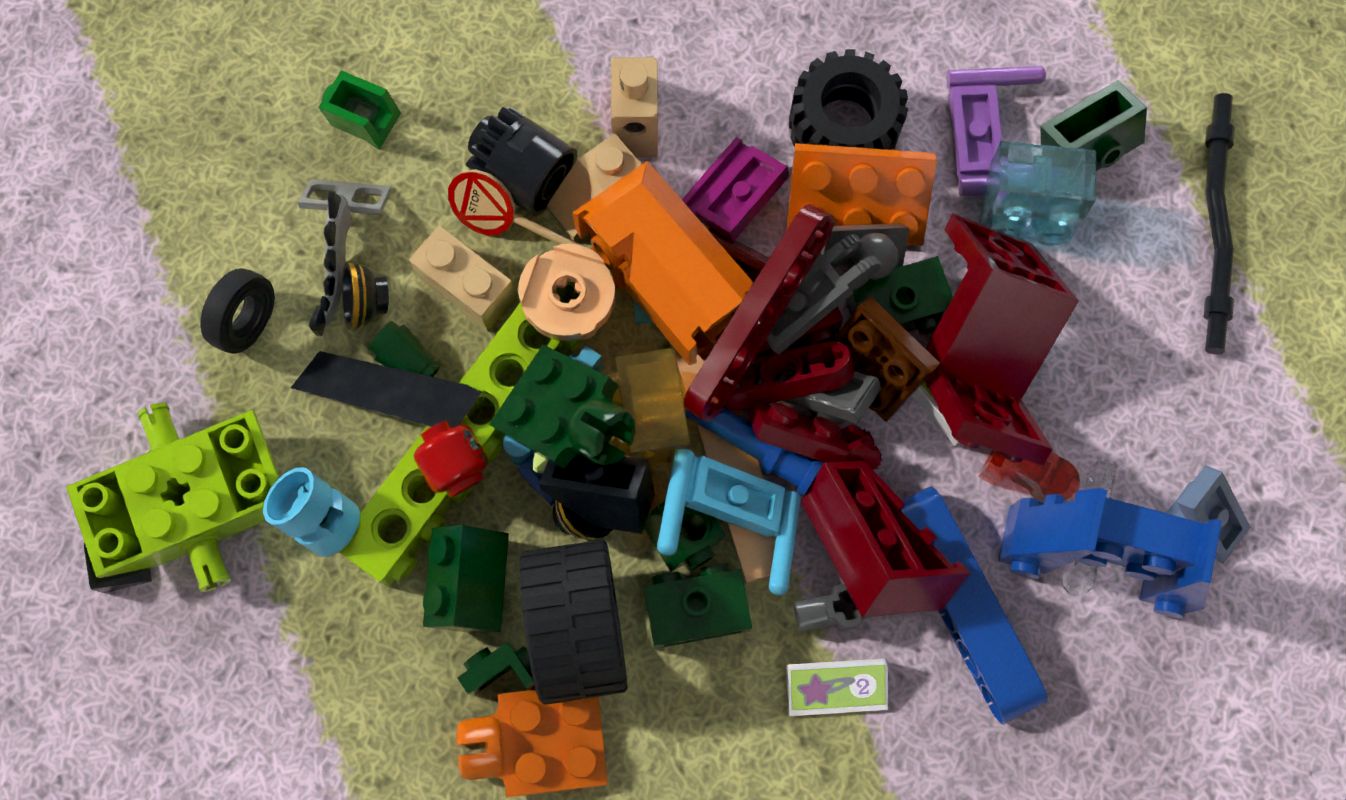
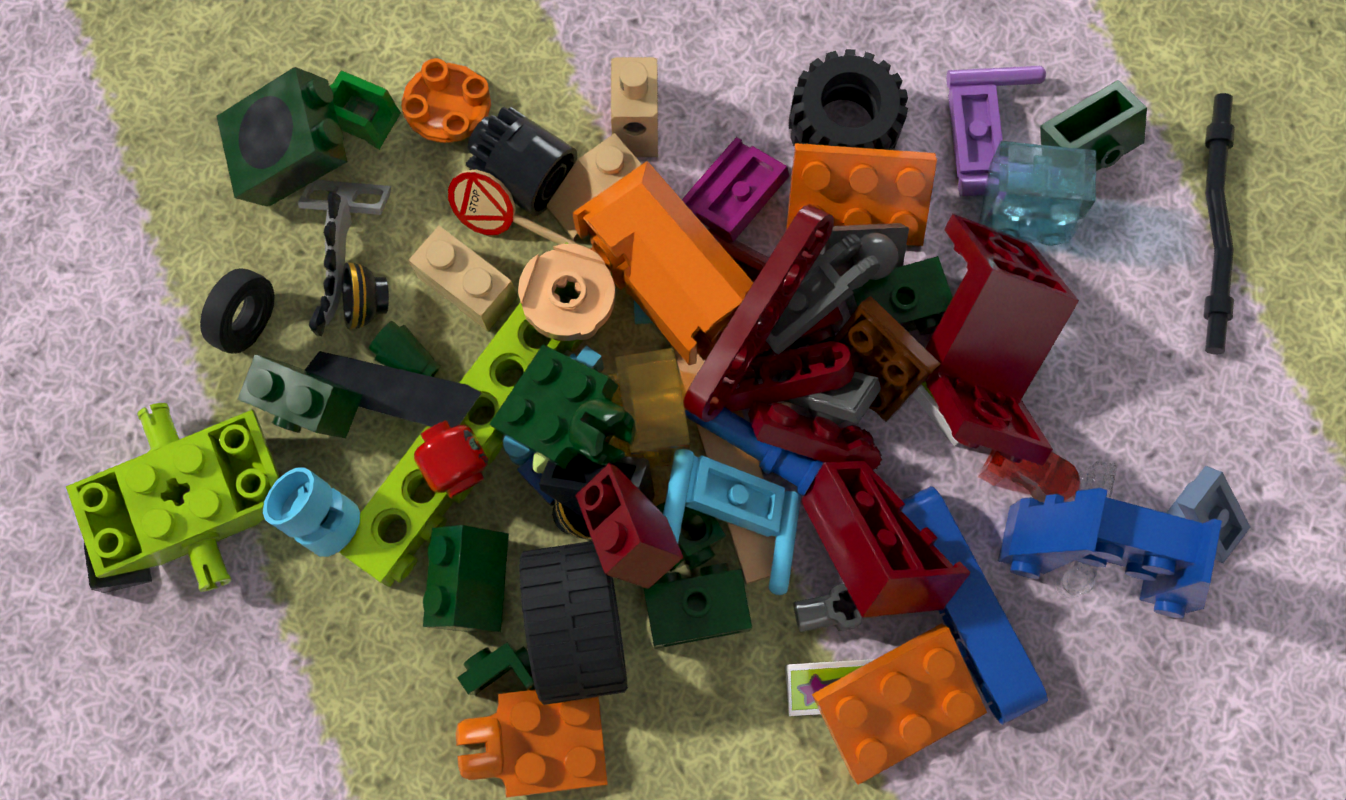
none -> dark green brick [216,67,348,207]
none -> dark green brick [238,354,363,439]
none -> orange dish [401,58,491,143]
none -> dark red slope [576,463,683,589]
none -> orange plate [812,623,987,785]

